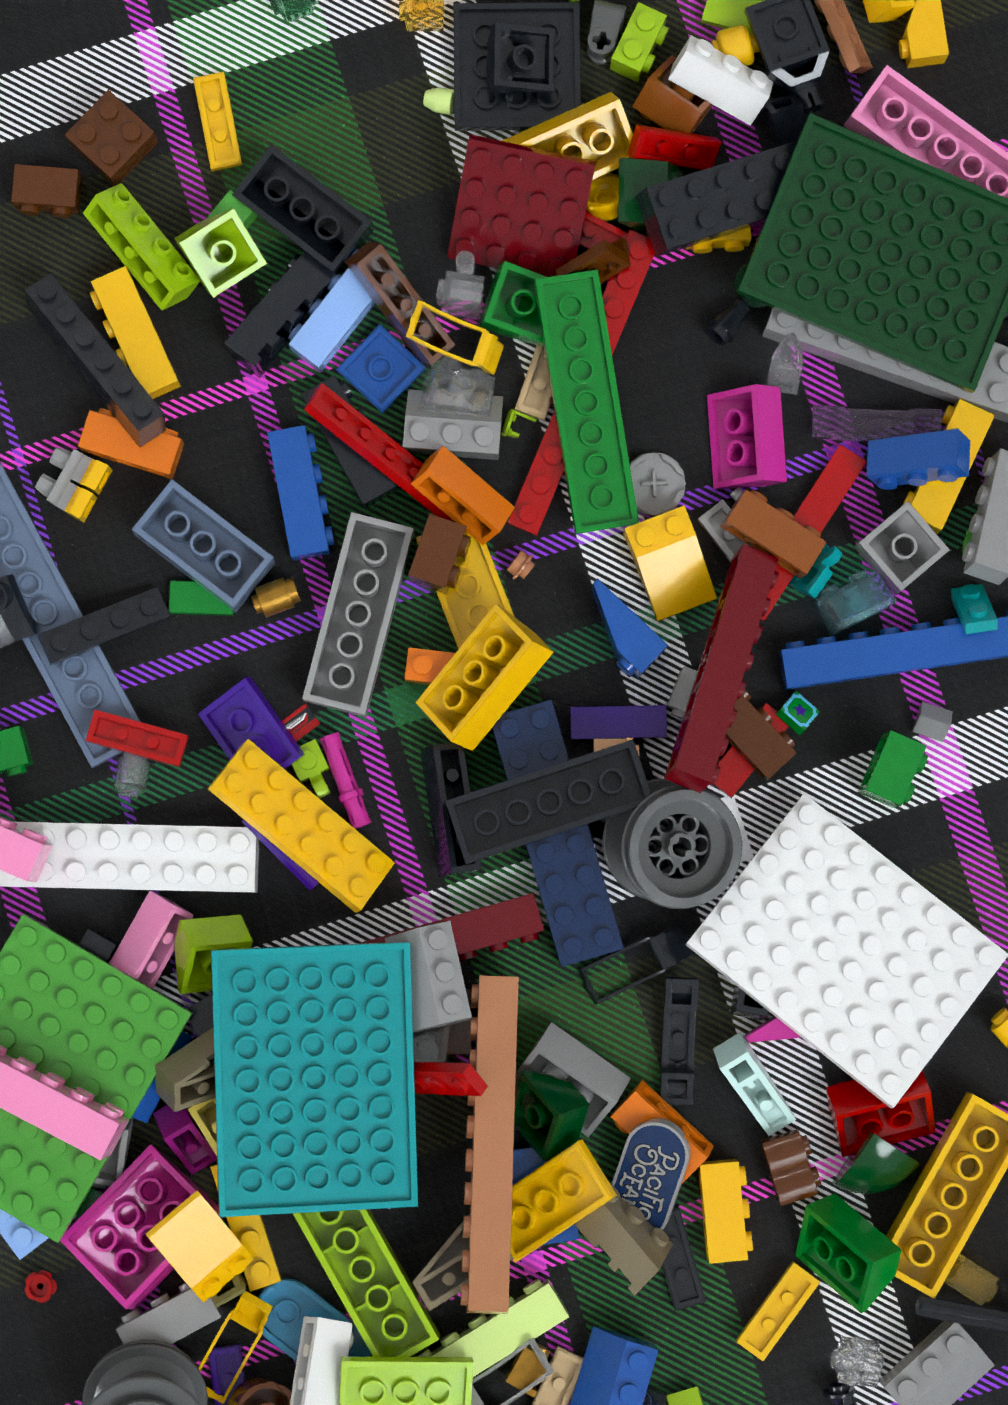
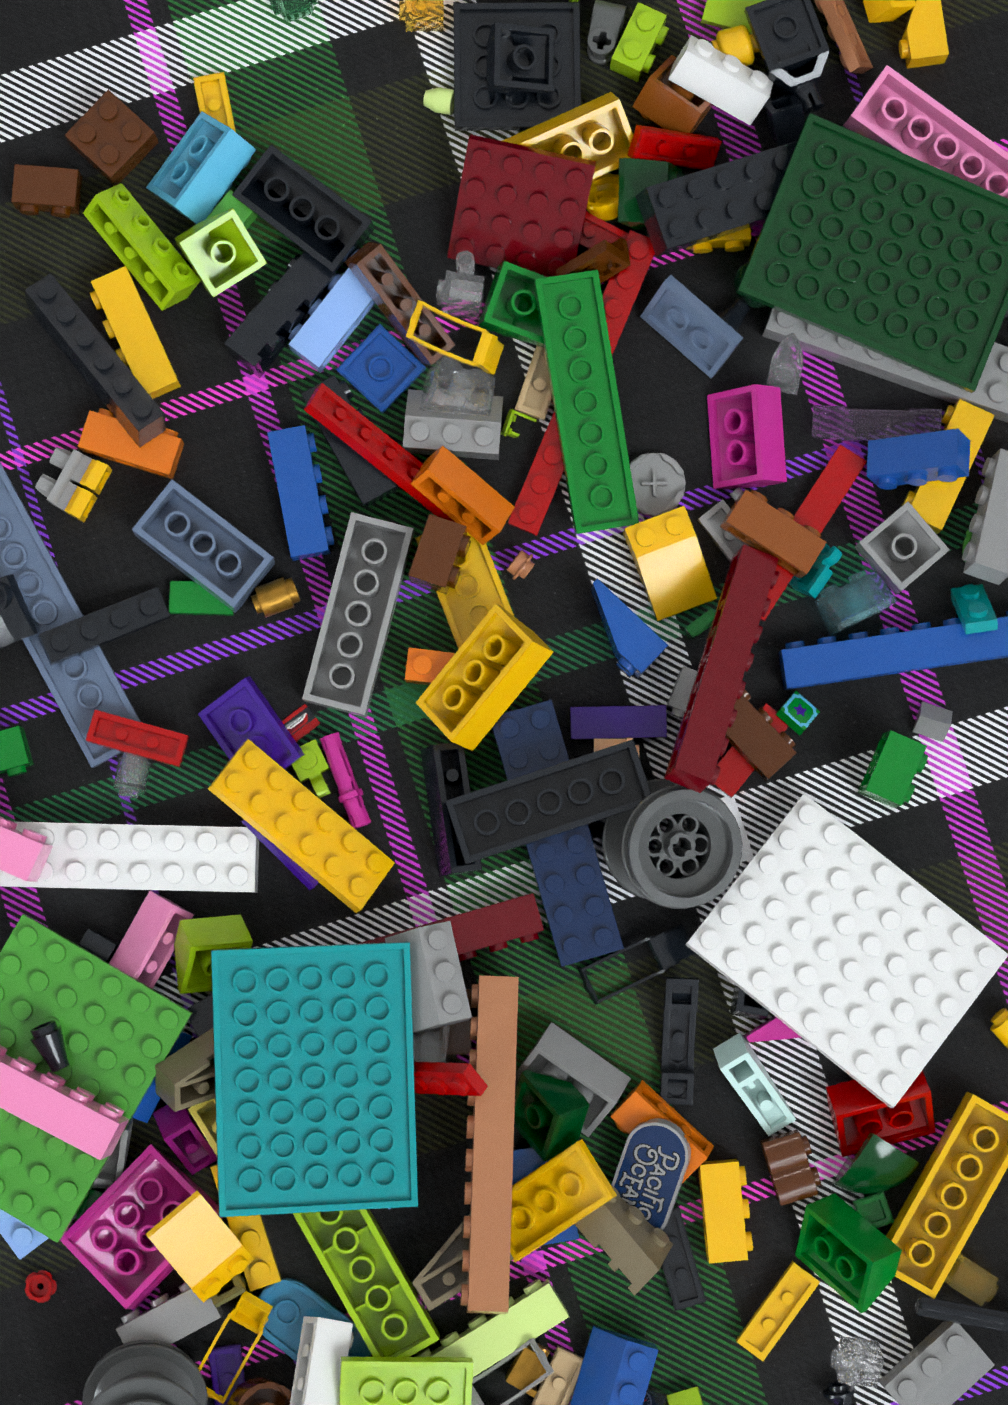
none -> black cone [30,1020,70,1072]
none -> medium azure slope [146,111,256,224]
none -> sand blue plate [640,275,743,379]
none -> green tile [683,609,715,639]
none -> green tile [852,1191,894,1228]

